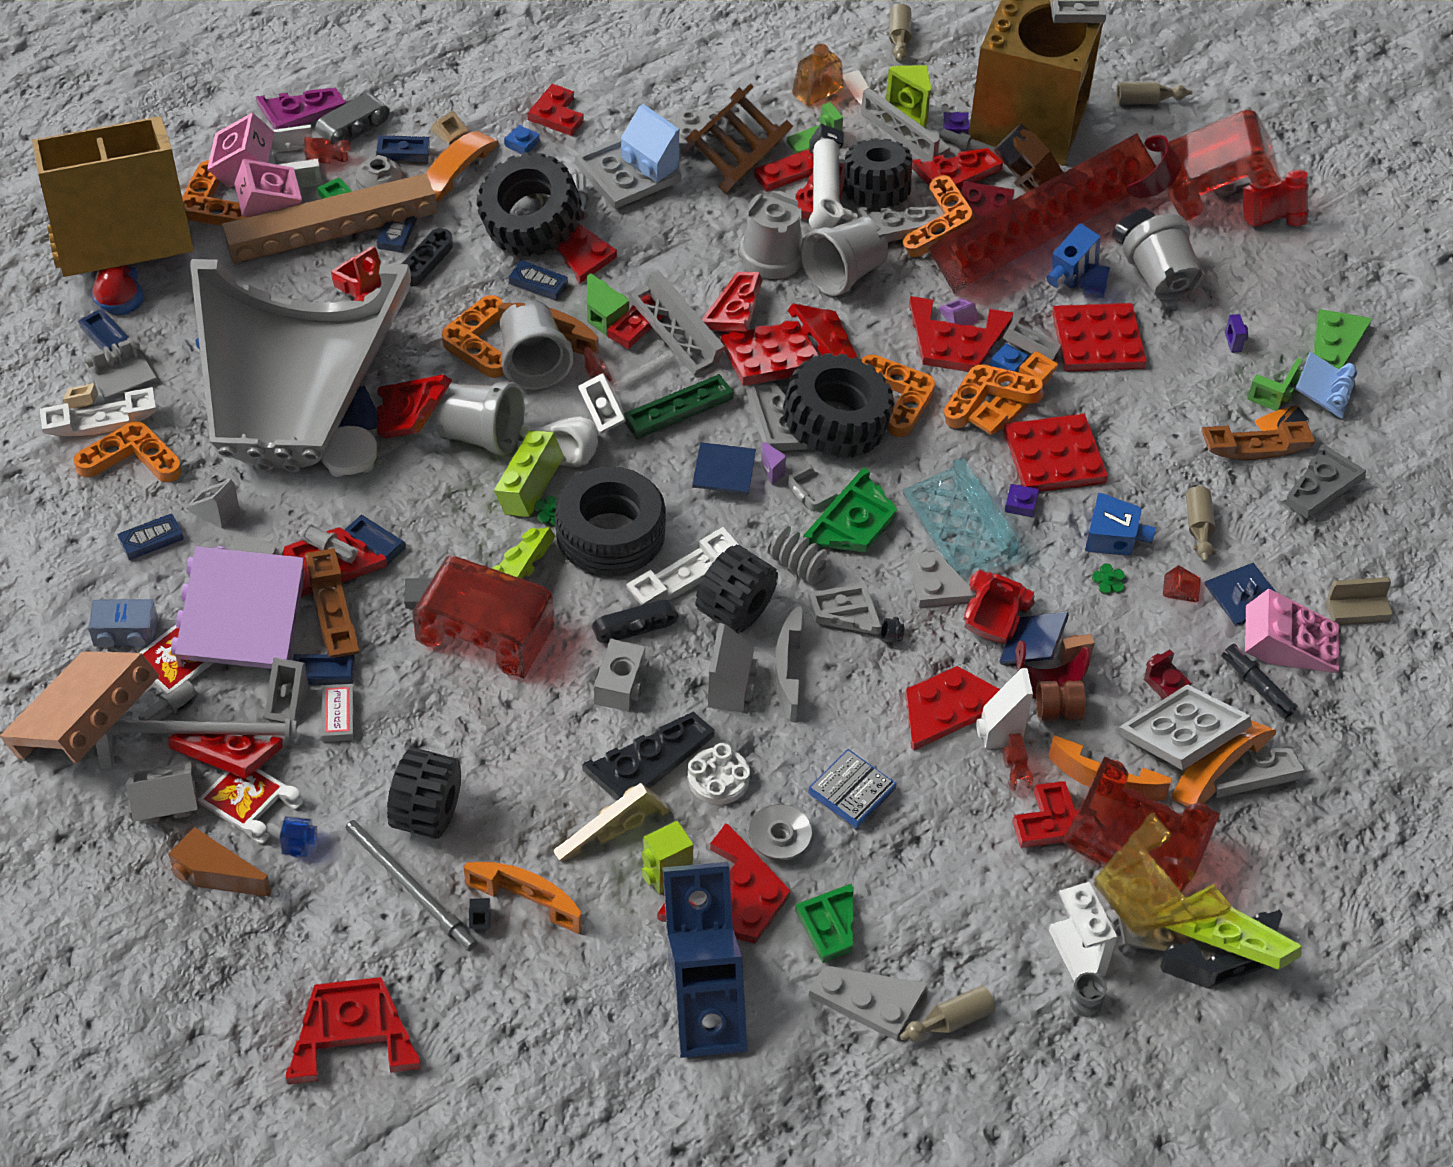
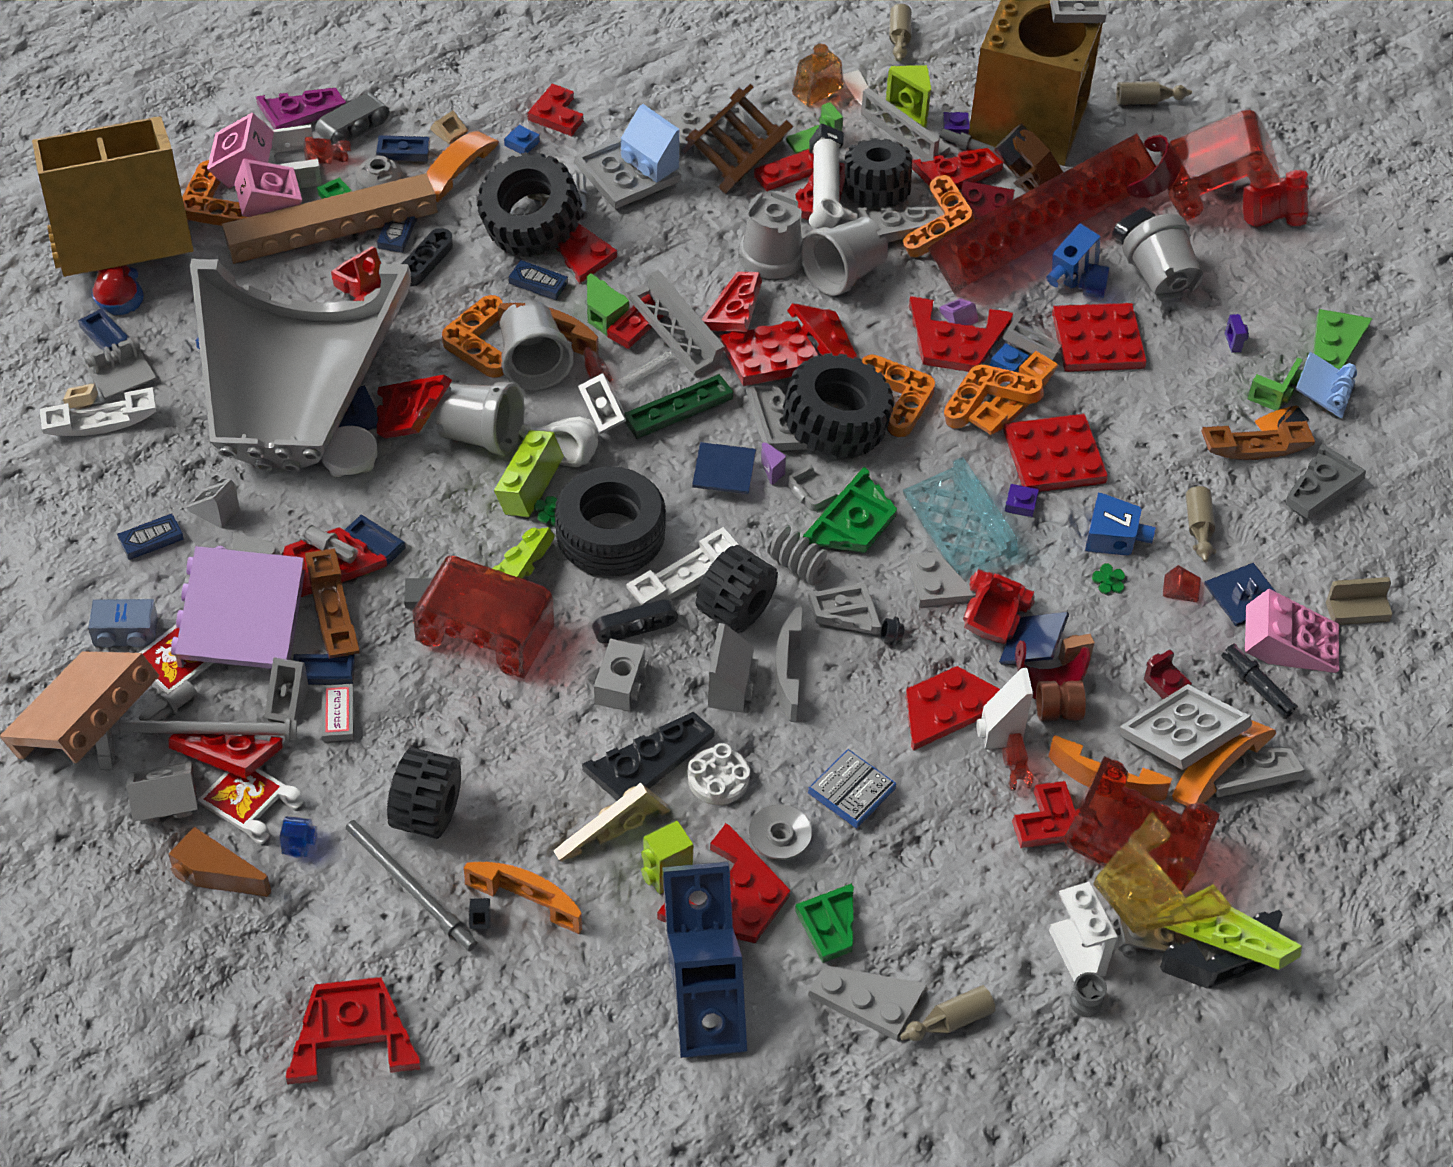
orange beam [74,421,182,482] -> none

